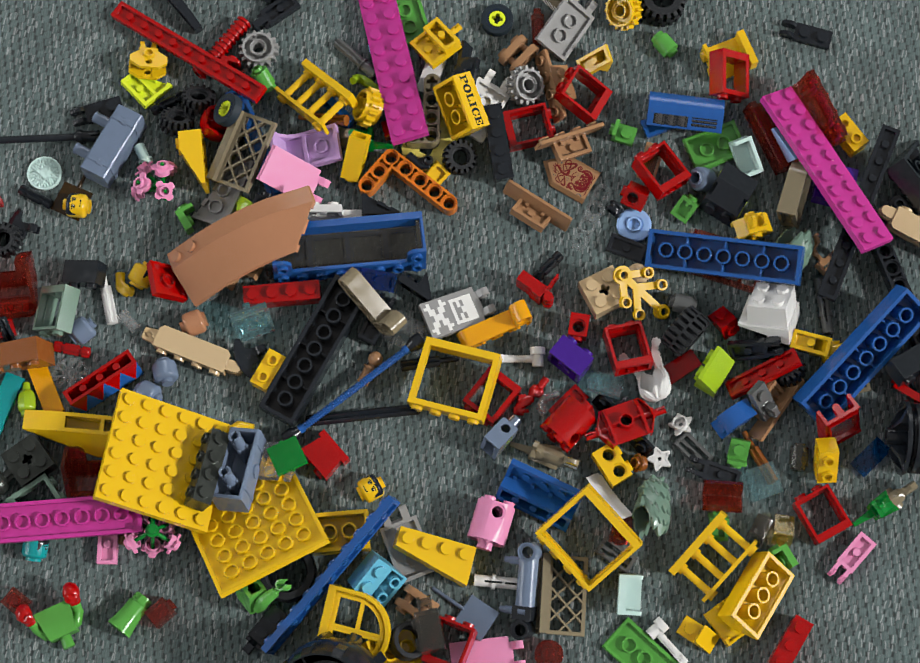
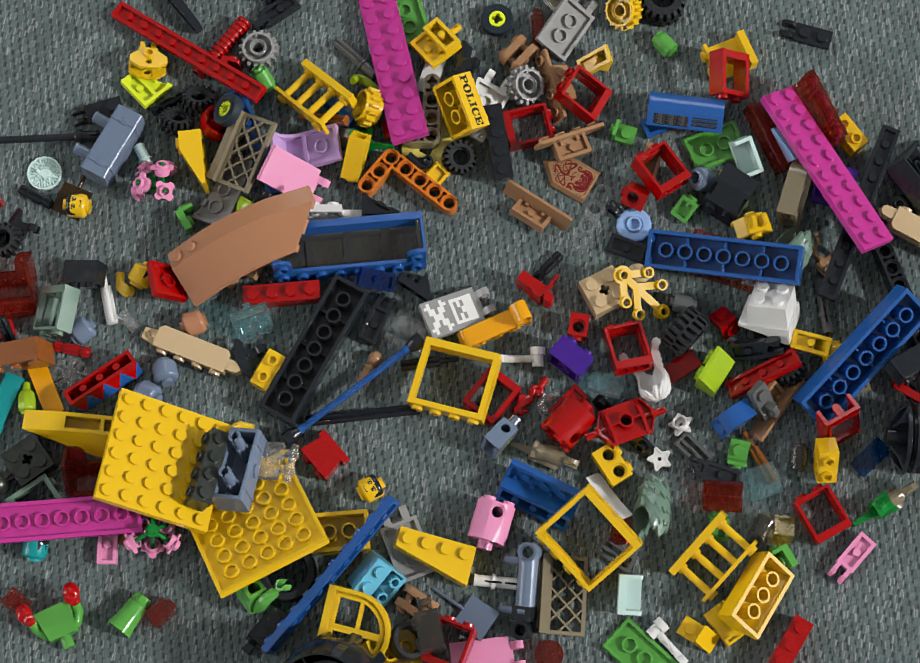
green piece [266,435,308,477] -> none
dark tan beam [338,267,407,336] -> none
dark orange plate [630,453,648,472] -> none

